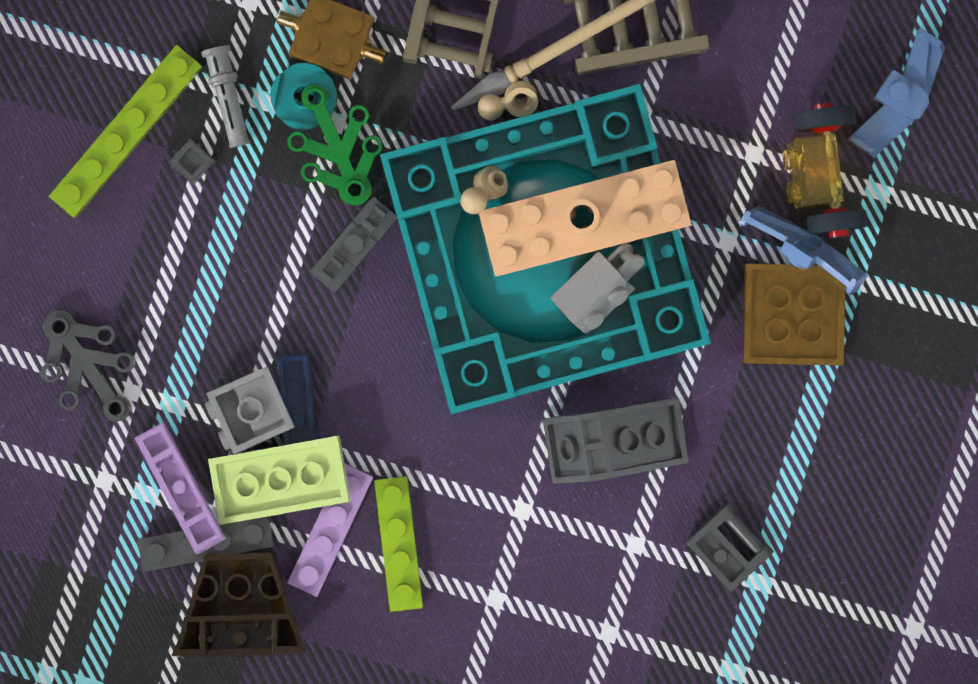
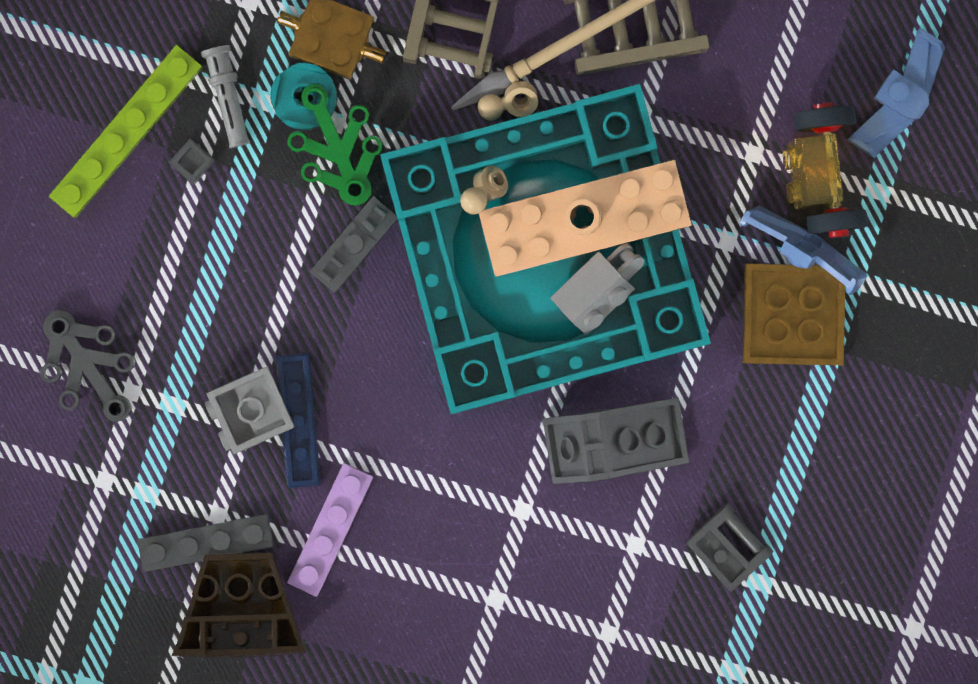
lavender plate [134,422,227,555] -> none
yellowish green plate [208,436,351,525] -> none
lime plate [374,476,423,612] -> none

